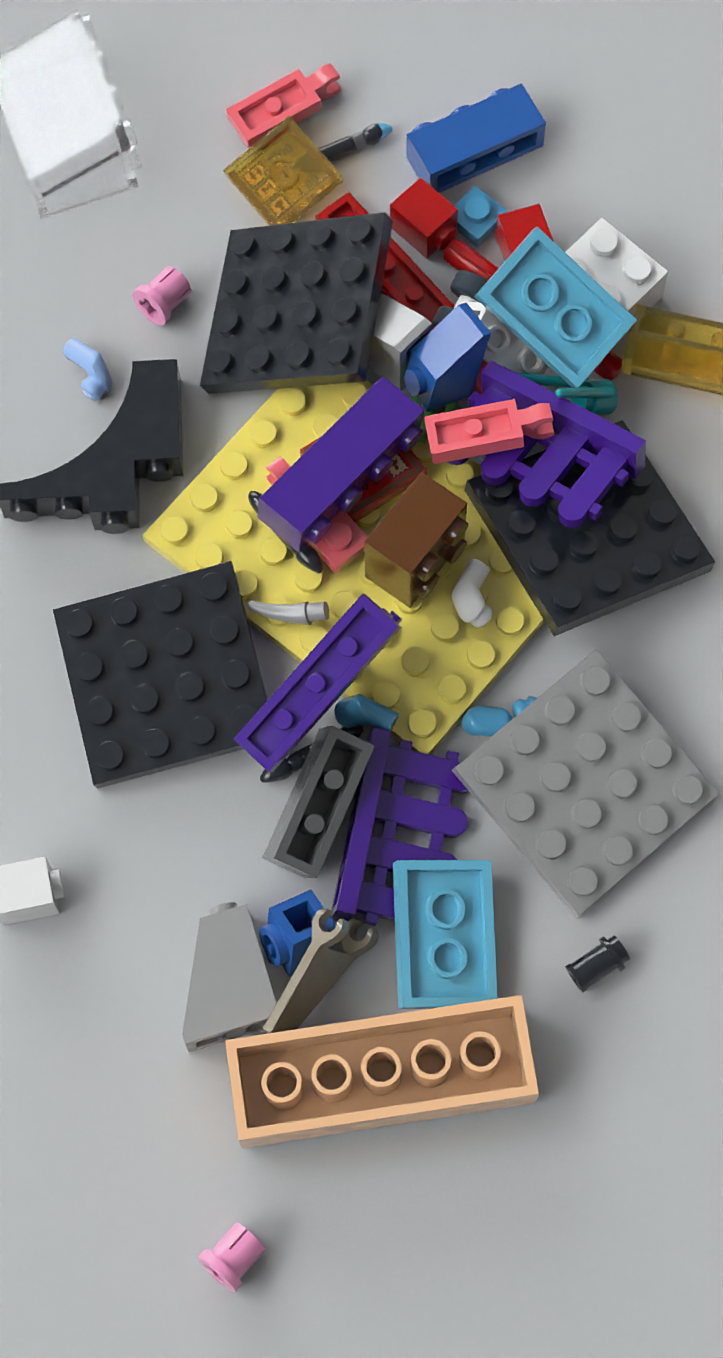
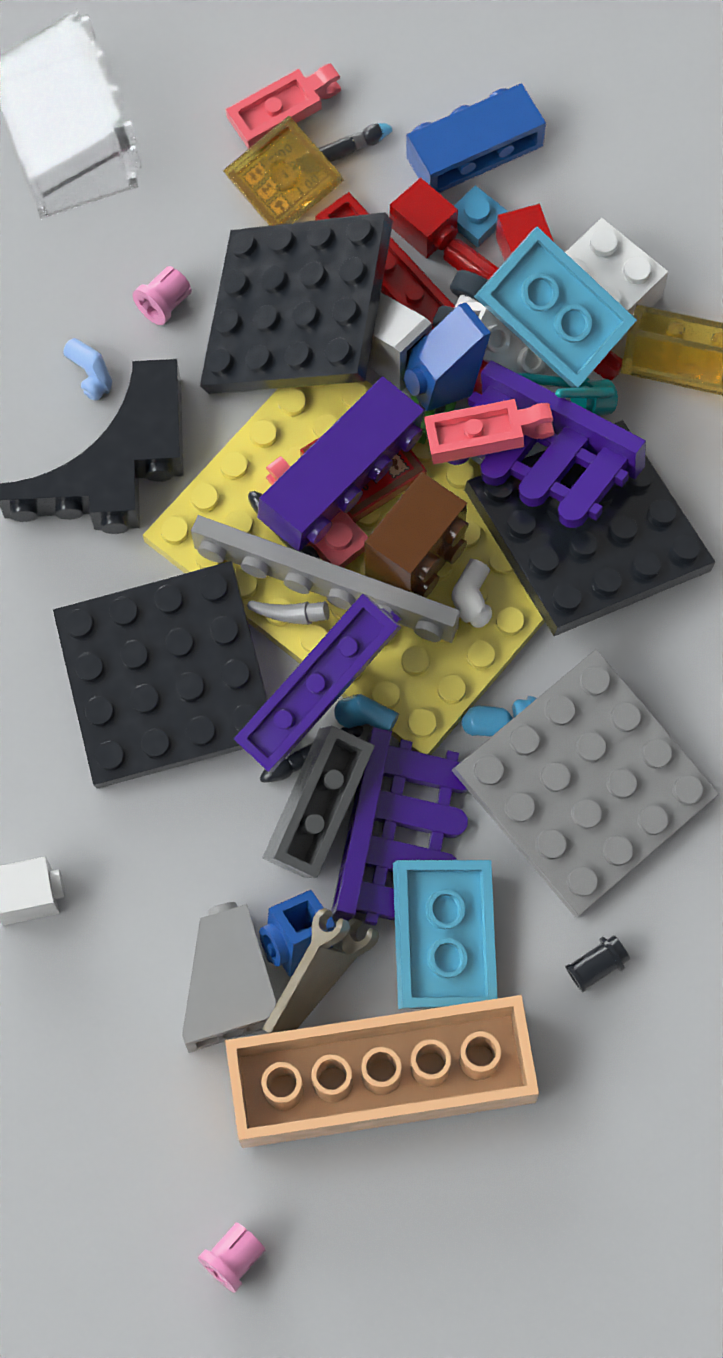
none -> light grey plate [191,515,460,643]

